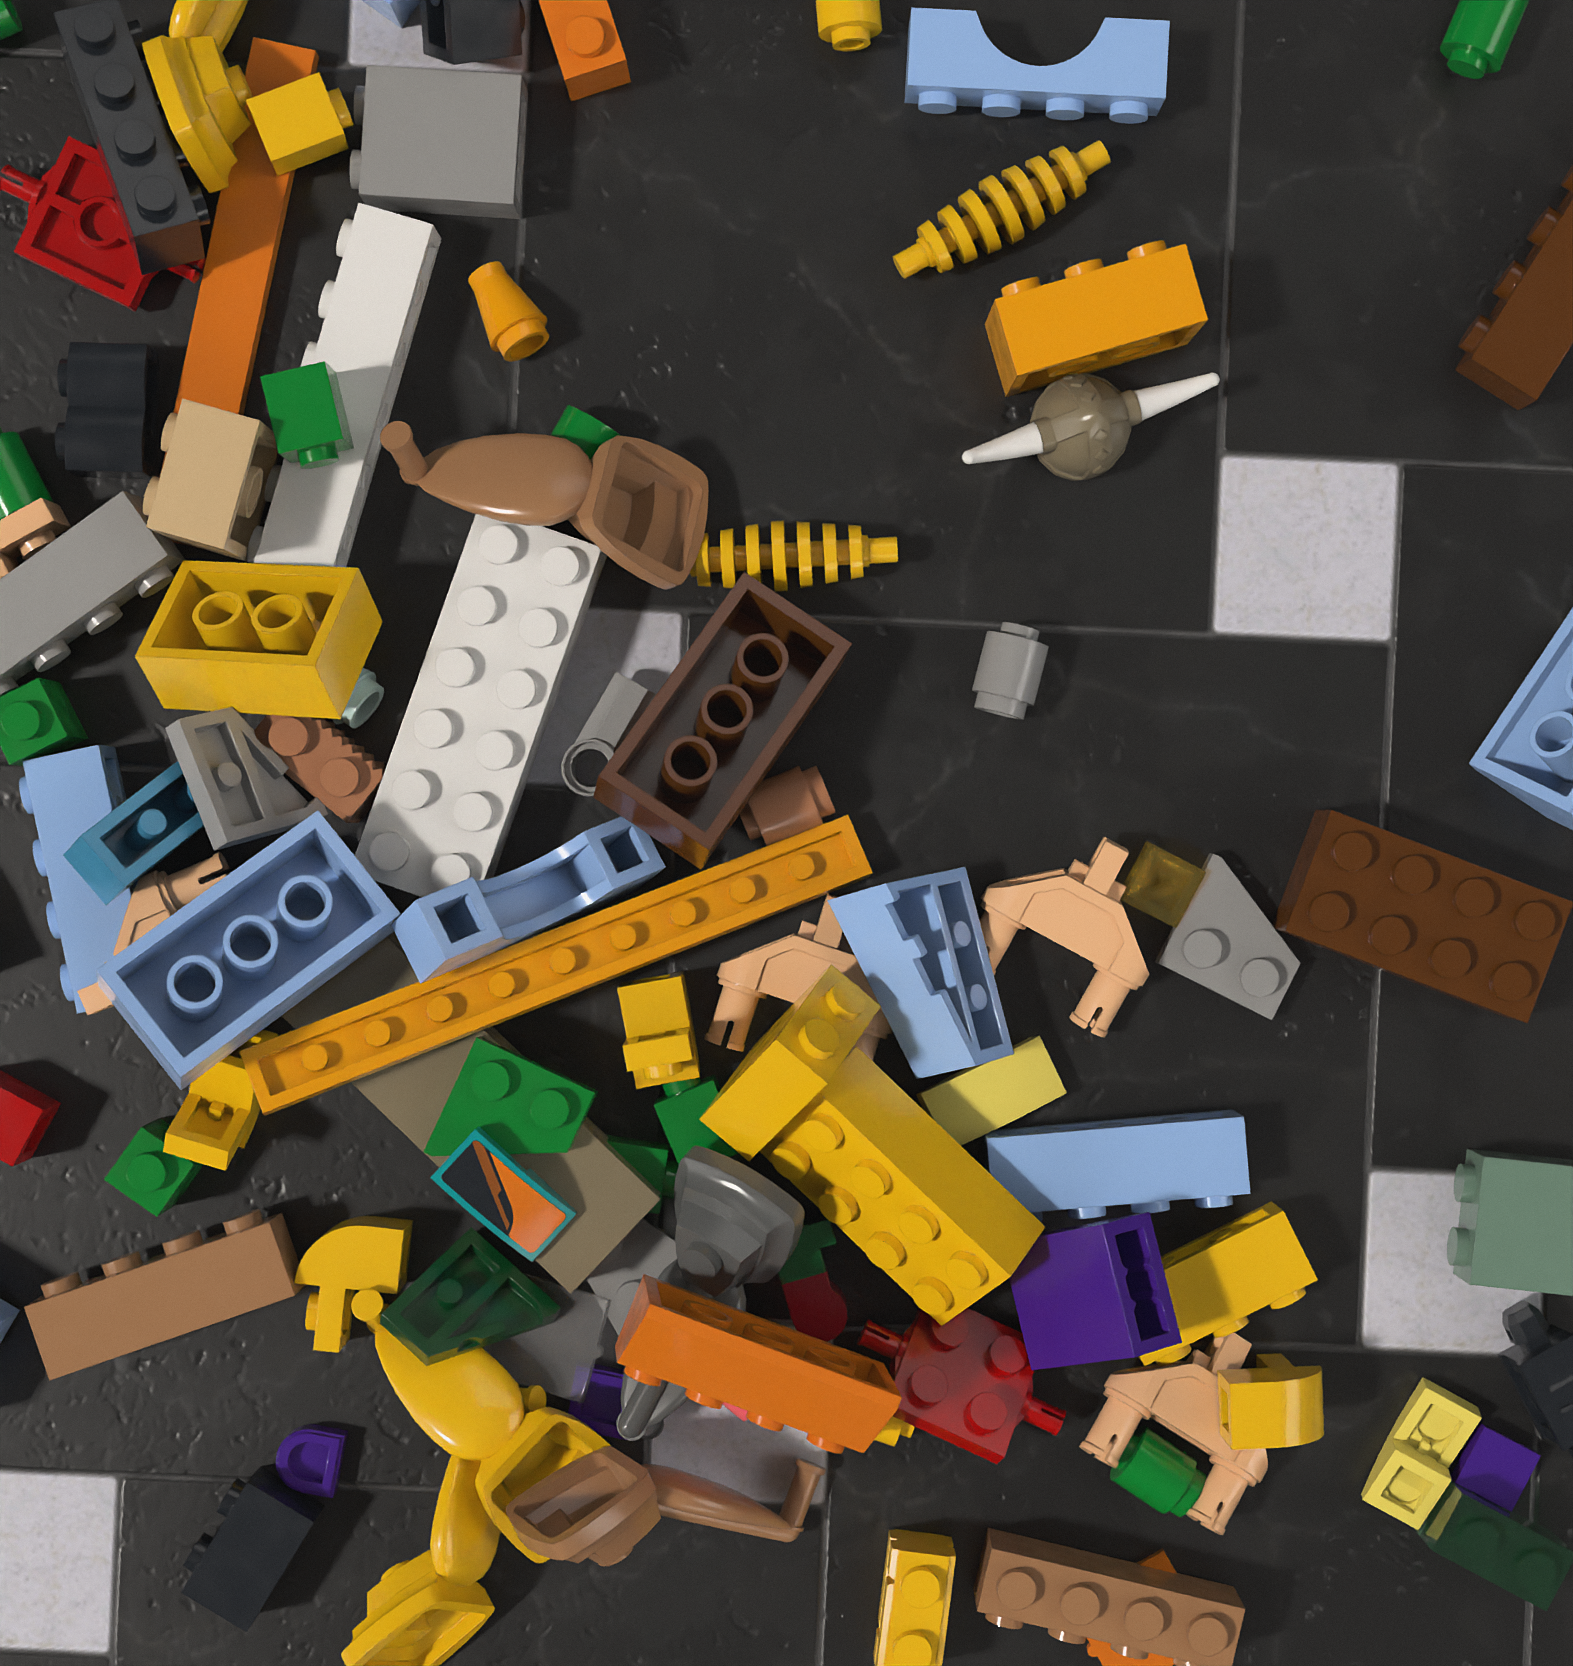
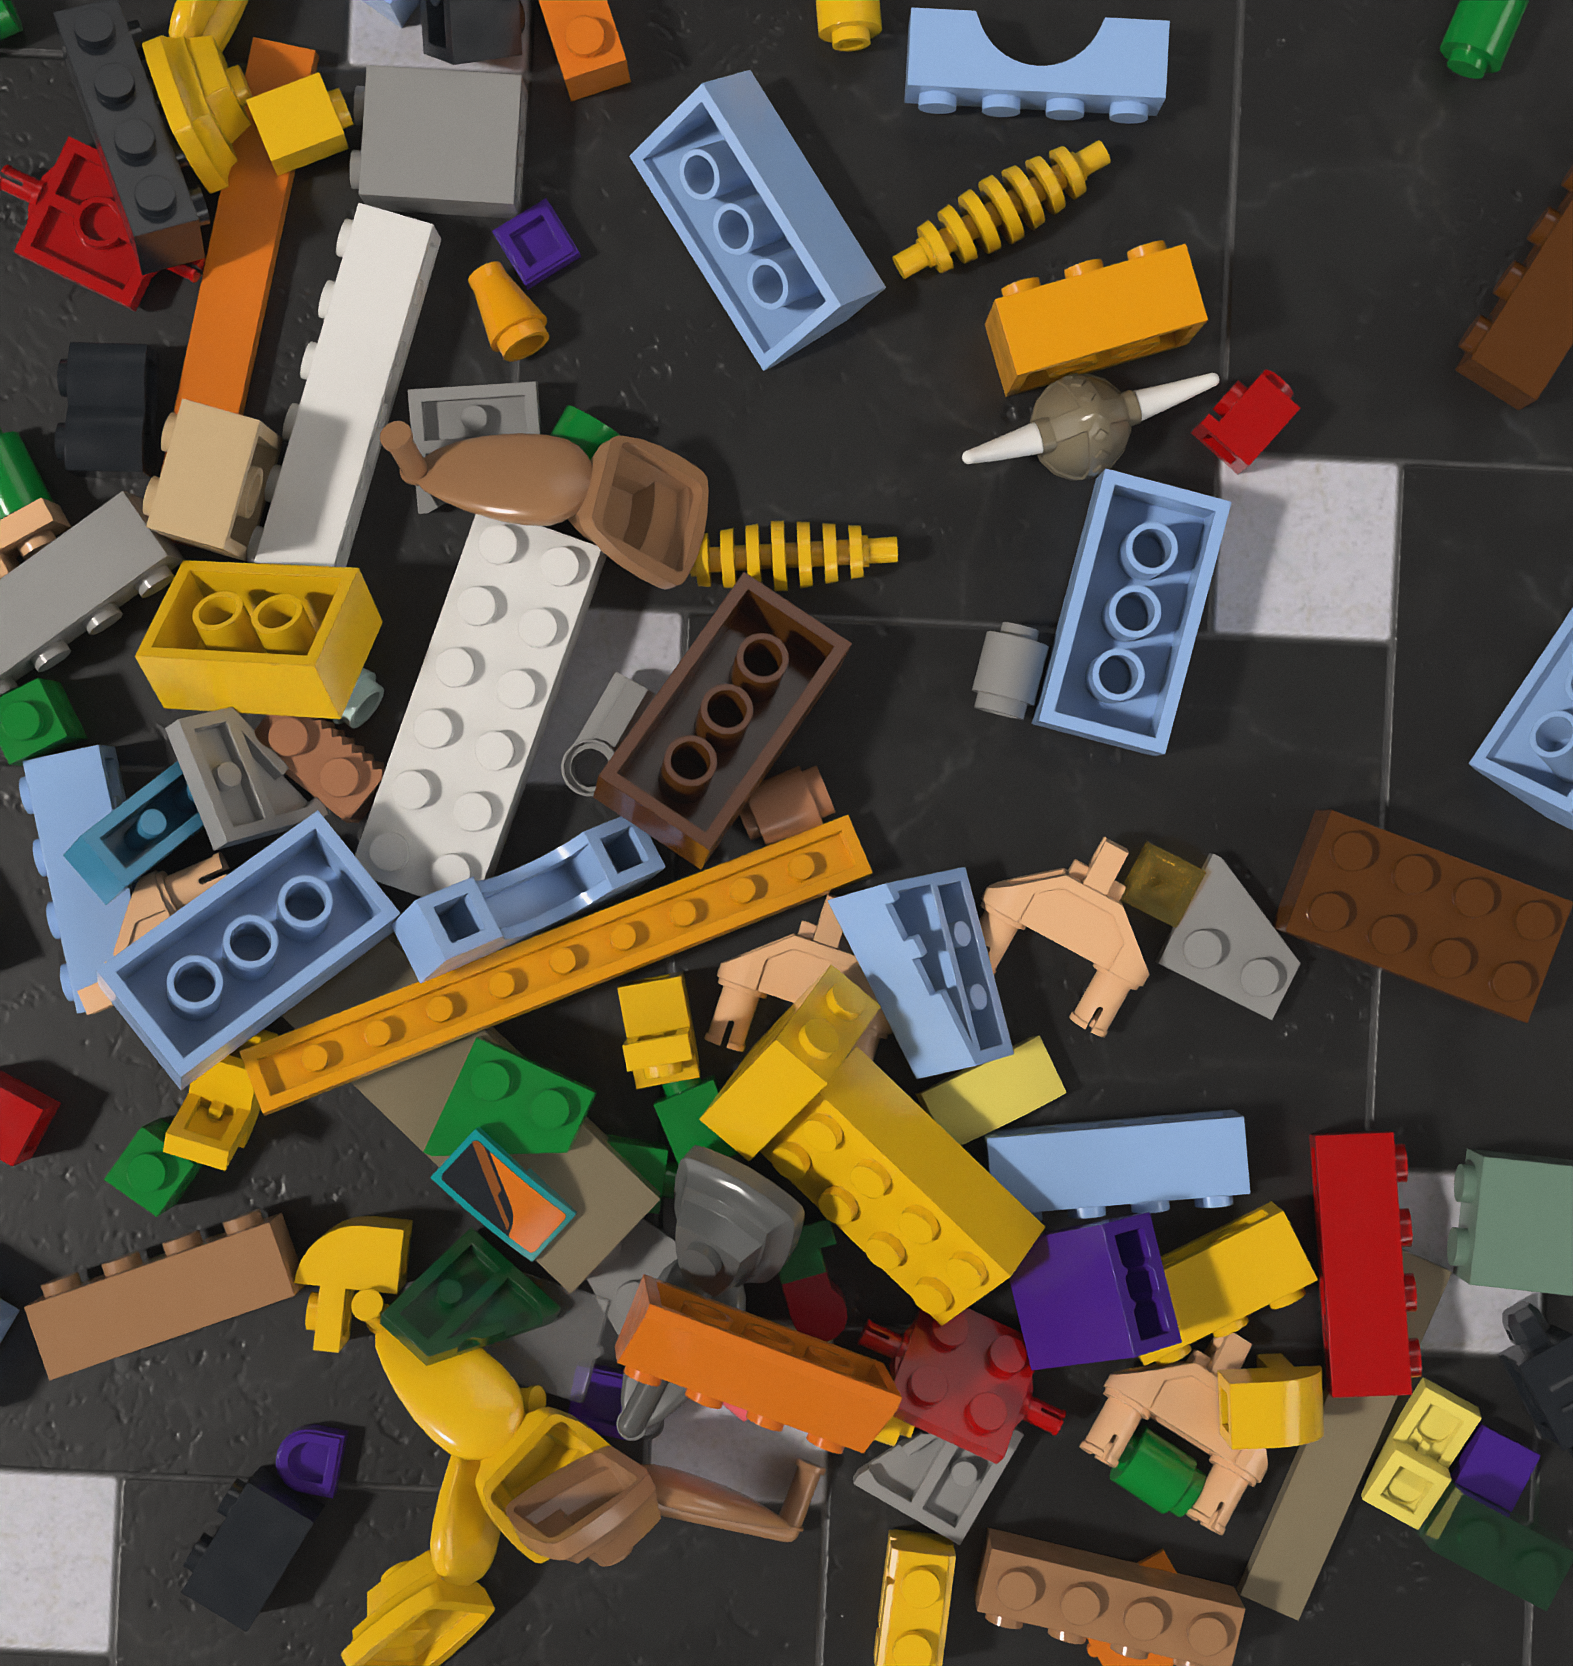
green brick [260,361,354,469] -> none
none -> light grey wing [408,381,542,514]
none -> dark purple tile [492,198,581,290]
none -> light blue slope [629,70,886,371]
none -> light grey wing [853,1426,1024,1545]
none -> light blue brick [1031,468,1232,756]
none -> red brick [1191,369,1300,475]
none -> dark tan tile [1237,1249,1452,1621]
none -> red brick [1309,1130,1422,1398]

